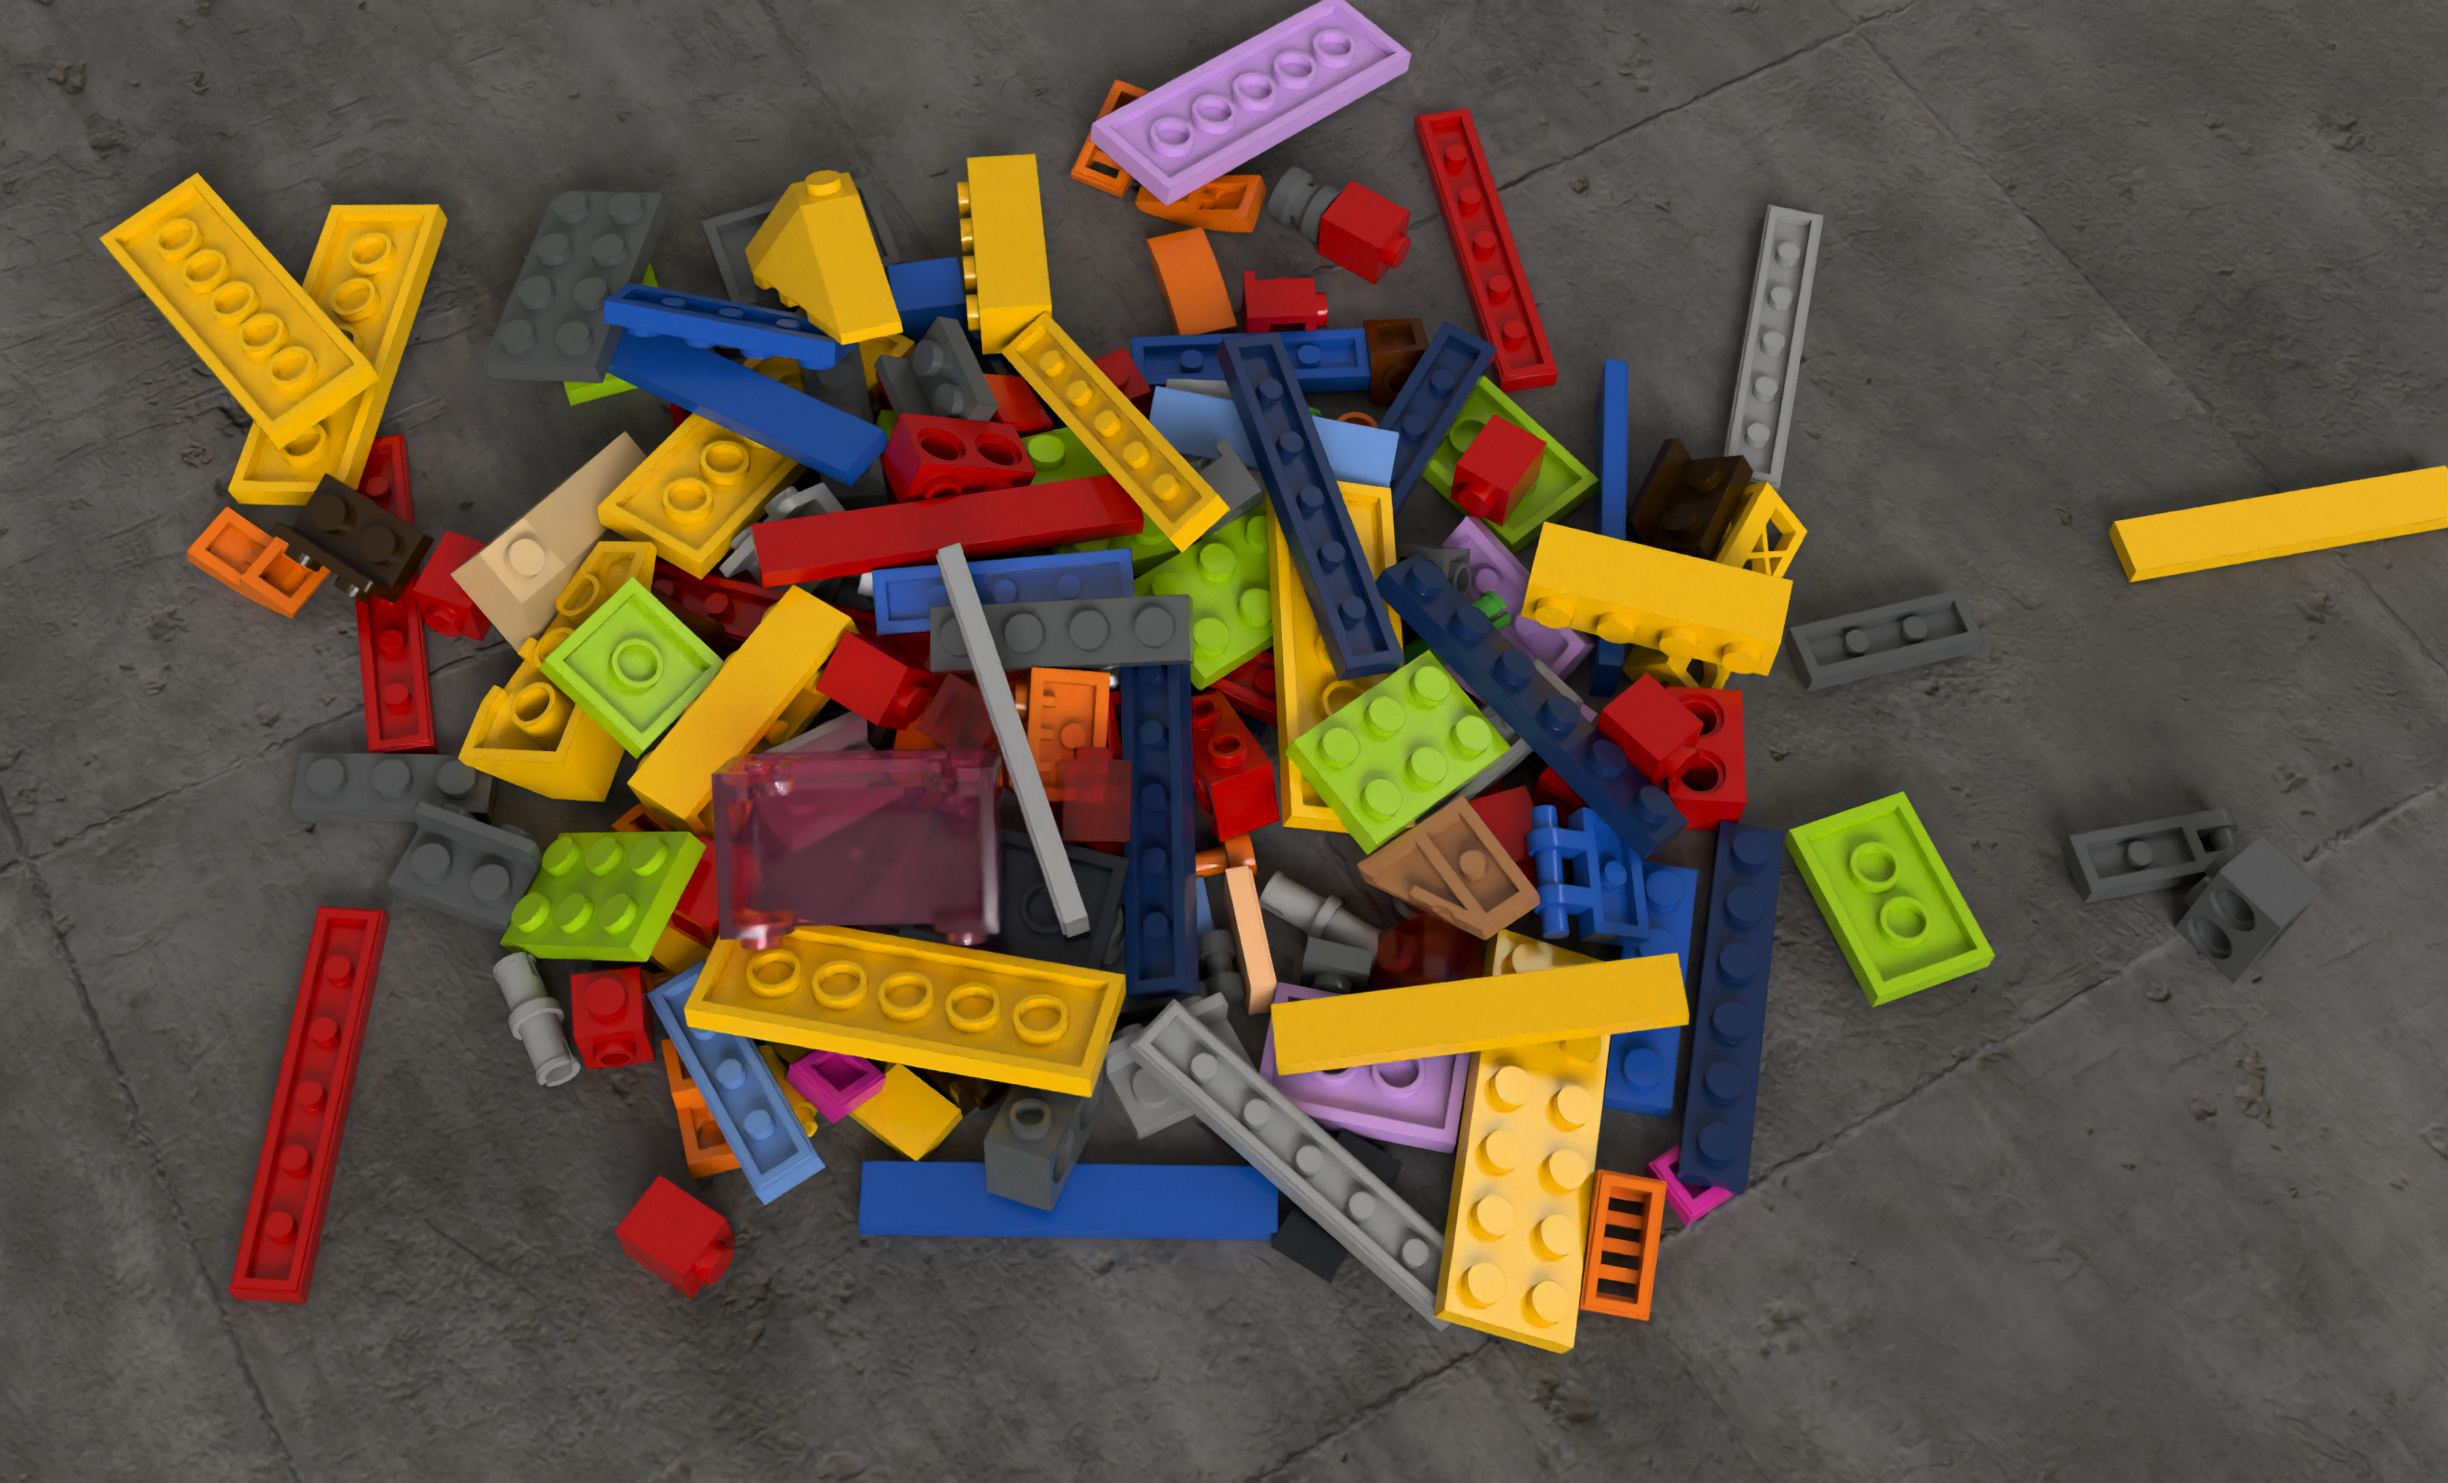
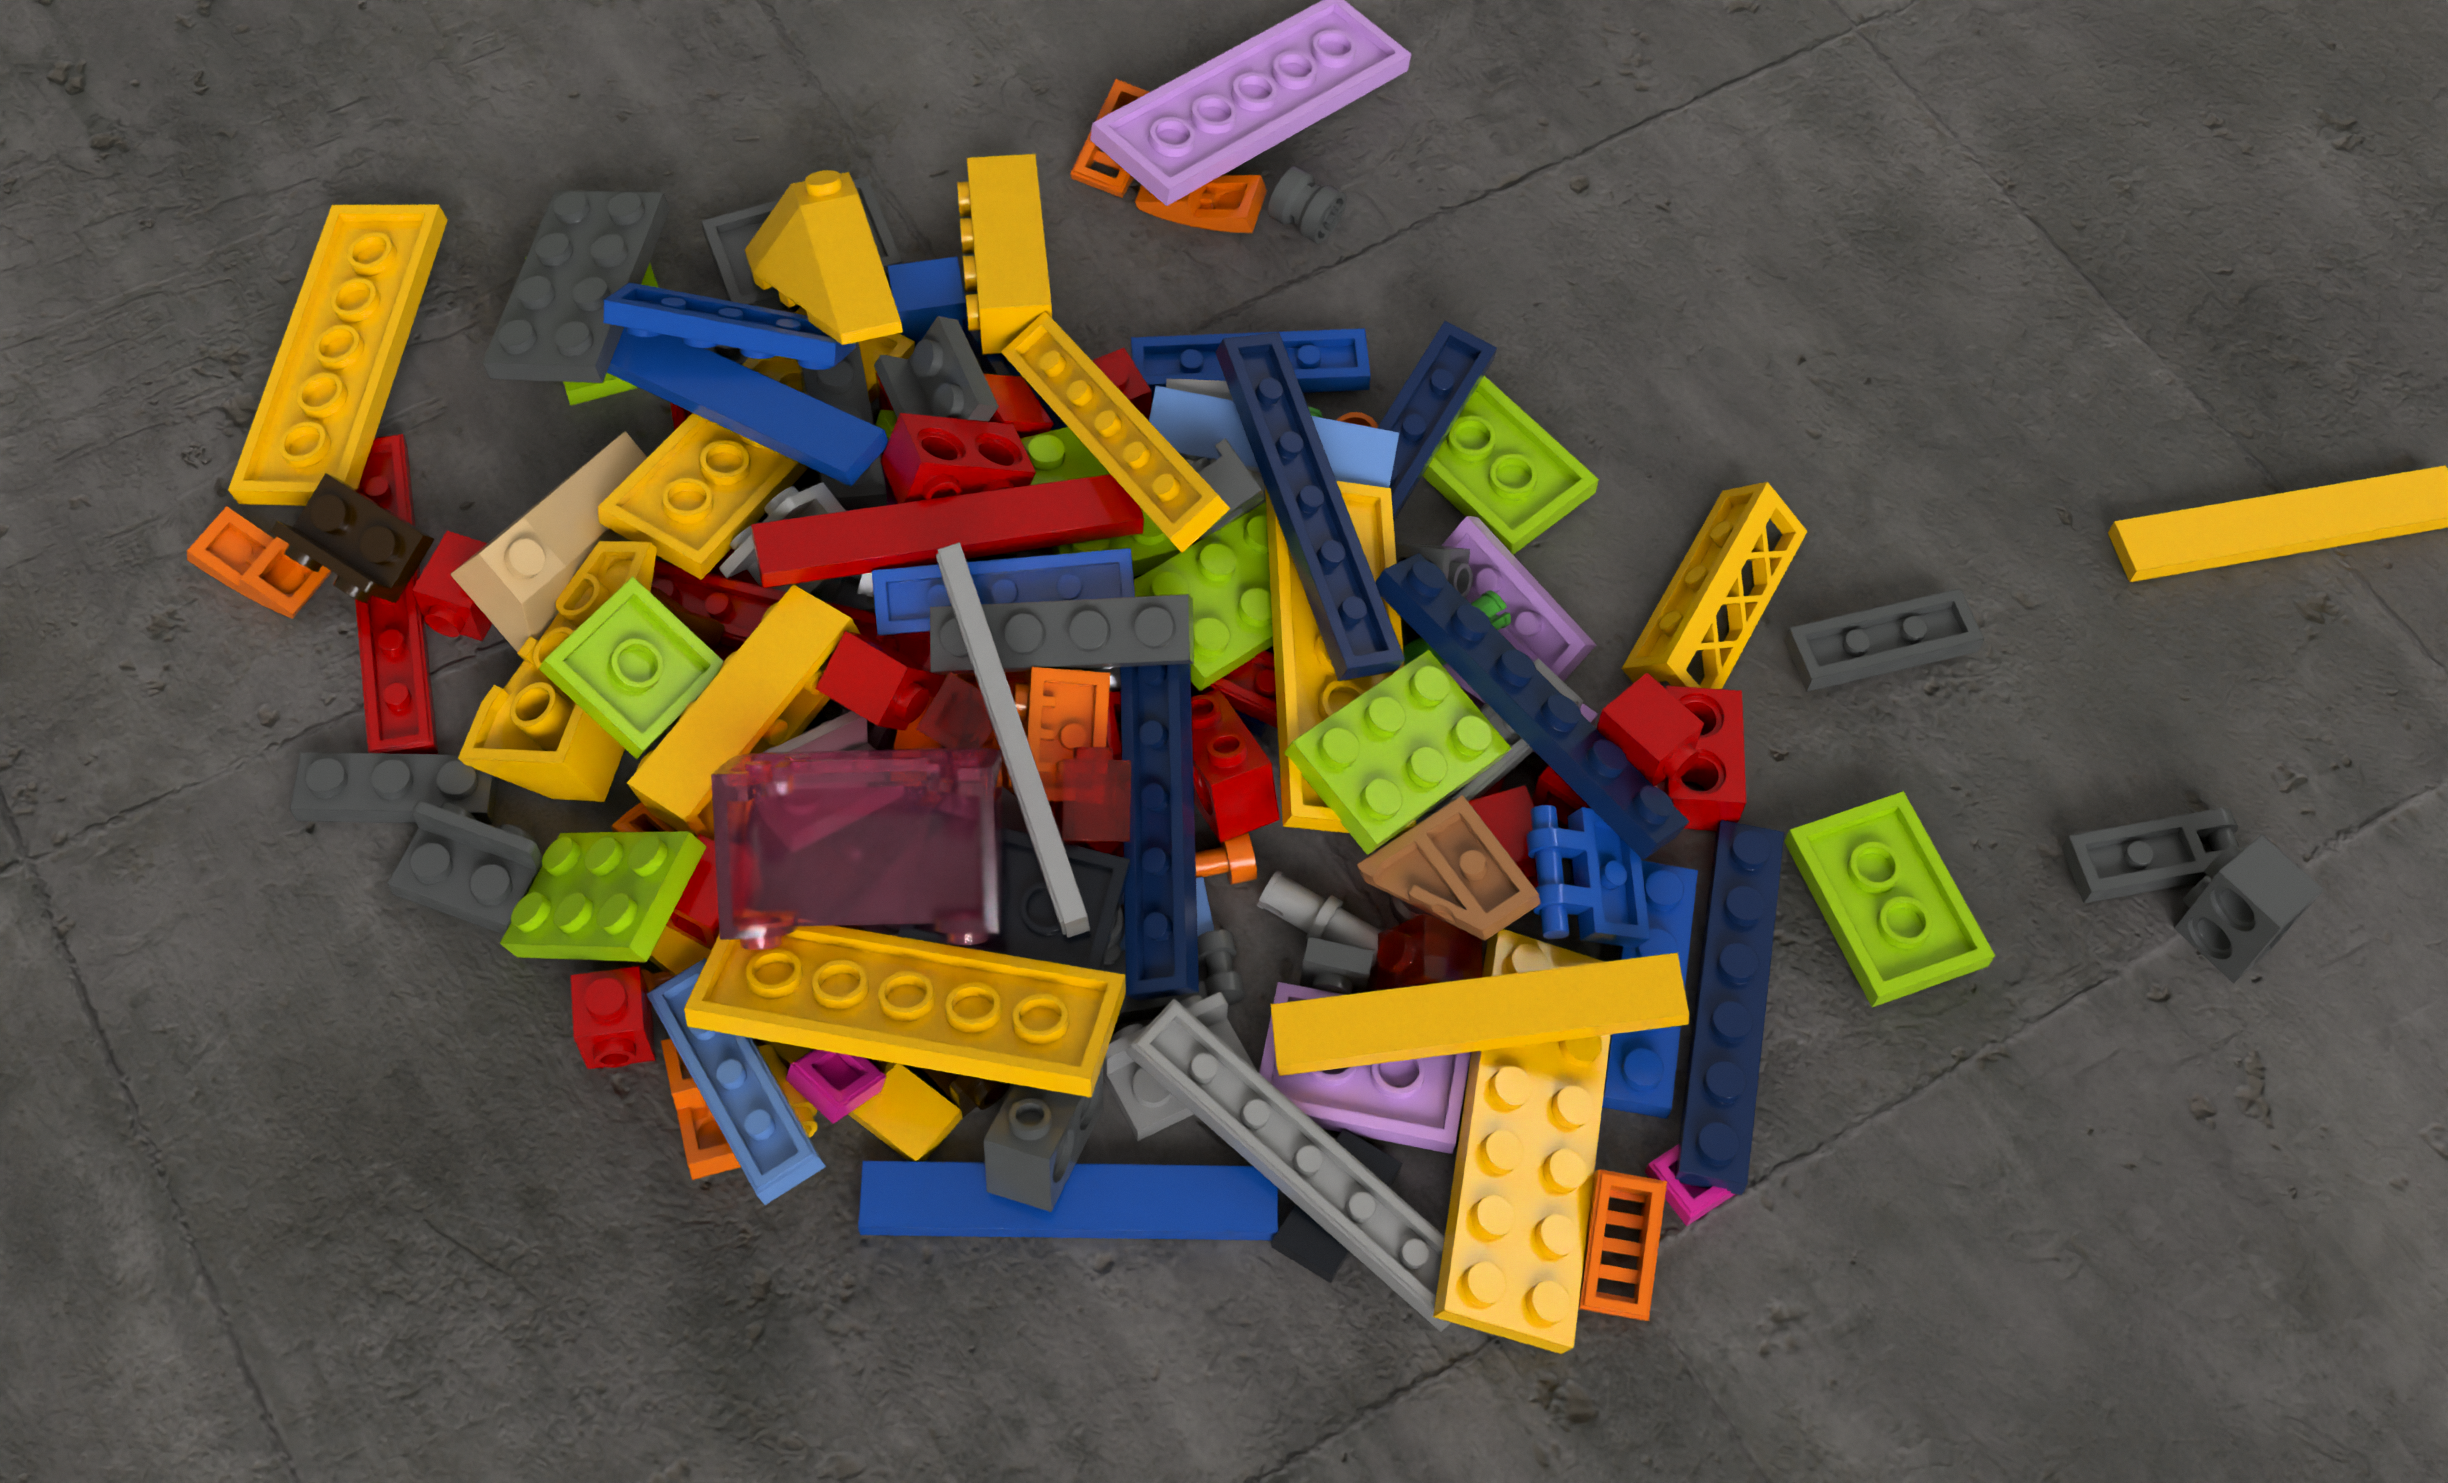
yellow plate [99,173,380,450] -> none
red tile [229,906,390,1303] -> none
light grey pin [492,952,581,1087] -> none
red brick [615,1175,735,1299] -> none
orange slope [1146,227,1237,336] -> none
light nougat tile [1223,865,1277,1016] -> none
red brick [1241,271,1327,333] -> none
red brick [1317,180,1411,285] -> none
reddish brown bracket [1363,318,1429,405] -> none
red tile [1413,108,1558,393] -> none
red brick [1450,414,1547,527] -> none
yellow brick [1520,521,1793,676] -> none
blue tile [1589,359,1629,698] -> none
dark brown bracket [1626,438,1754,561] -> none
light grey tile [1722,204,1824,494] -> none

